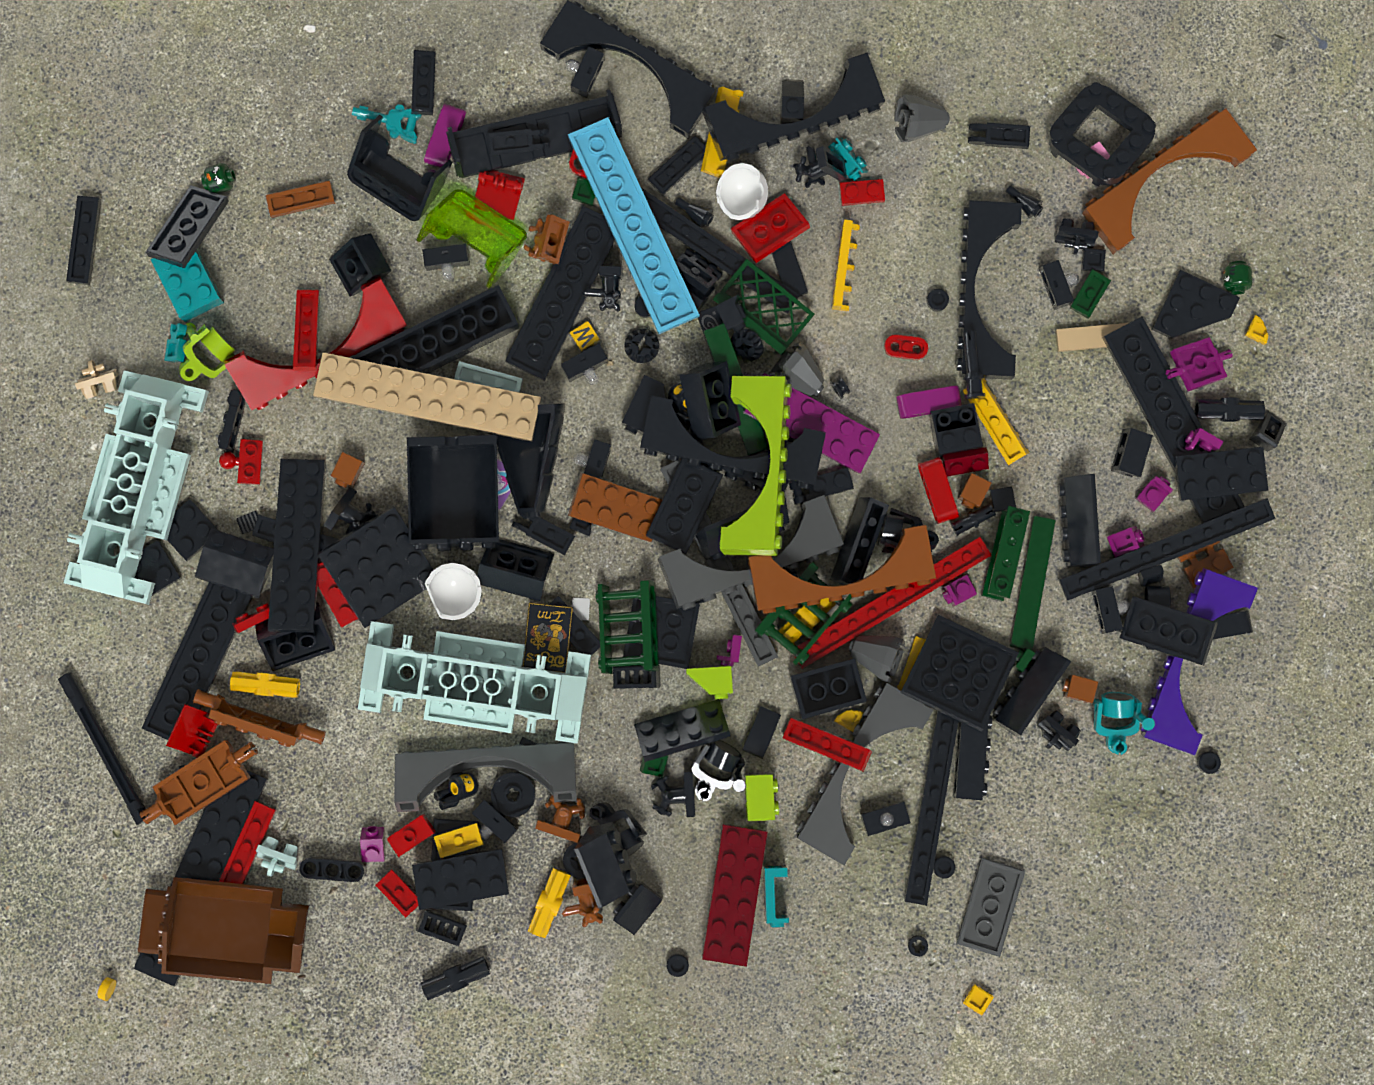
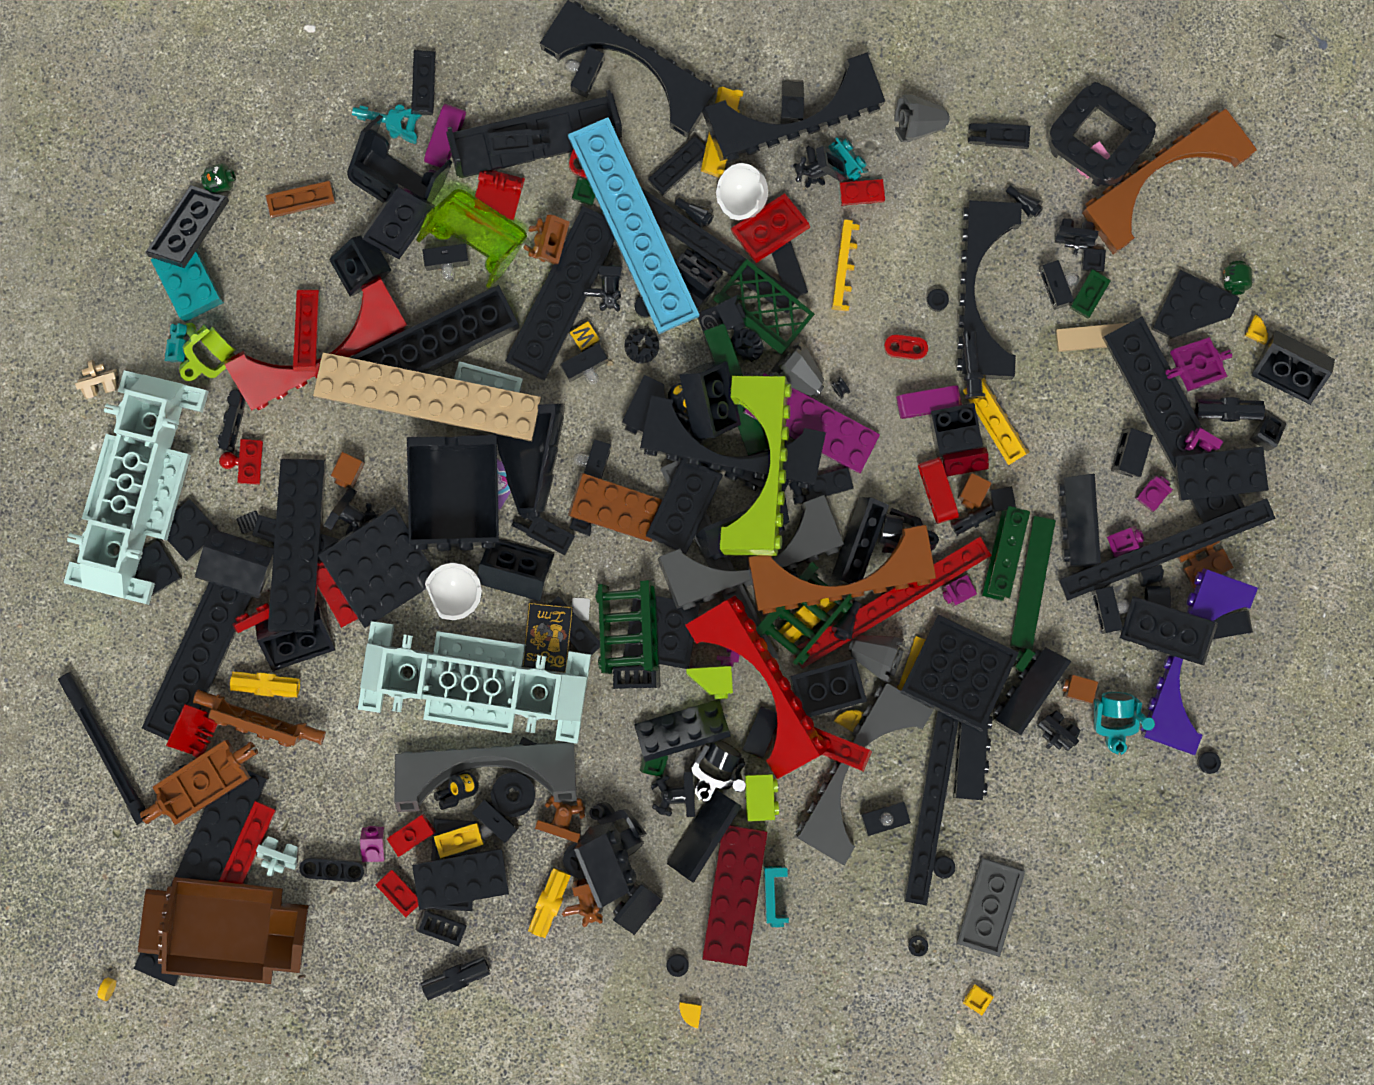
black plate [66,195,101,285] -> none
none -> black plate [361,183,435,260]
none -> black tile [667,789,741,883]
none -> yellow tile [679,1002,702,1028]
none -> red arch [686,596,827,779]
none -> black cone [832,600,861,641]
none -> black slope [1251,330,1335,405]

